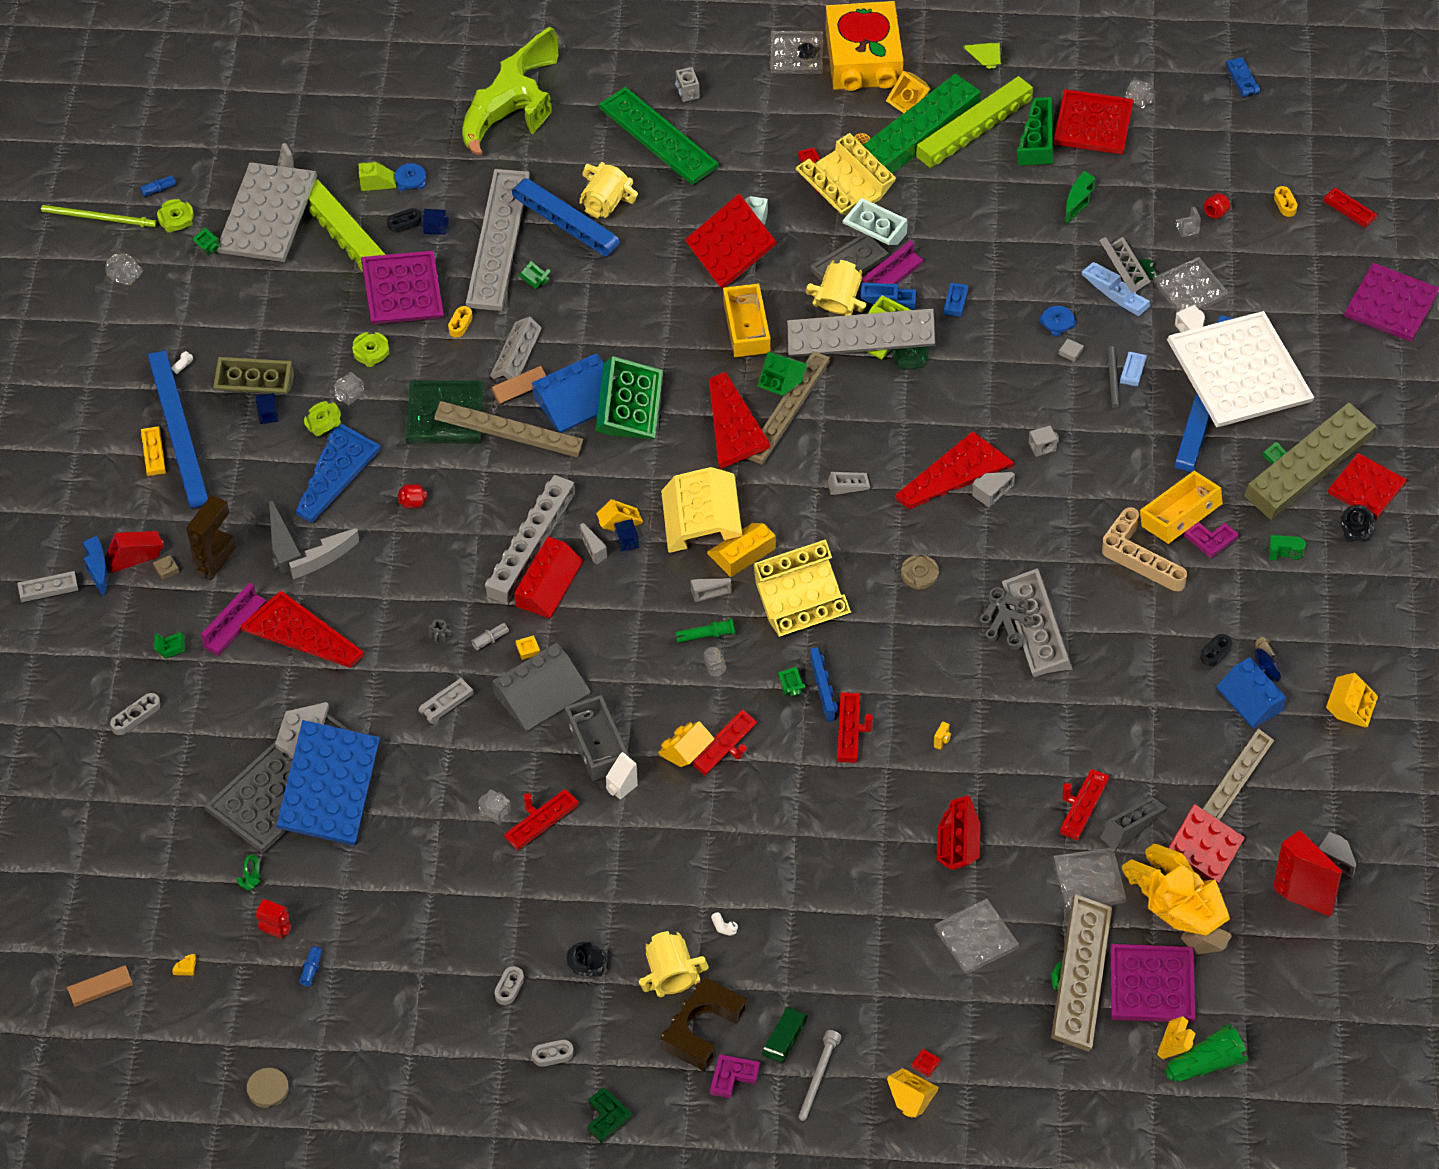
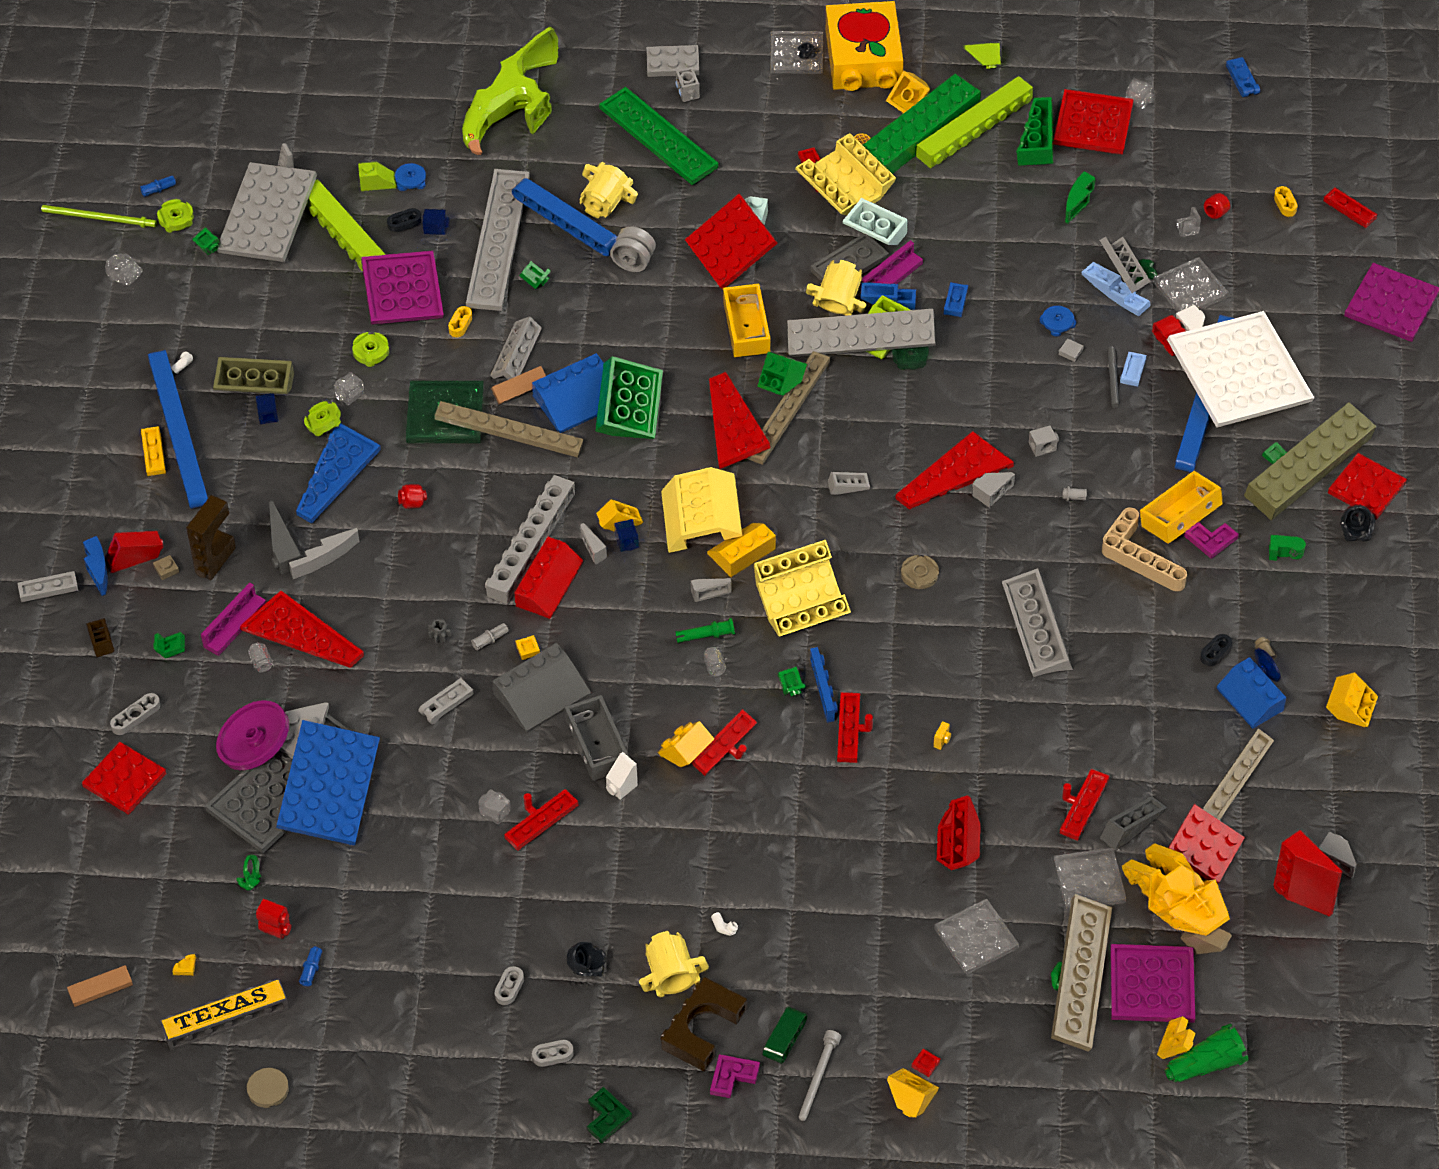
dark grey plant [980,587,1035,650] -> none
none -> red plate [82,742,167,815]
none -> dark brown slope [86,618,115,657]
none -> brick [160,979,289,1051]
none -> magenta dish [216,700,289,770]
none -> clear brick [248,643,272,673]
none -> light grey wheel [610,226,656,272]
none -> light grey plate [646,45,699,77]
none -> light grey pin [1062,486,1087,501]
none -> red brick [1152,315,1186,356]

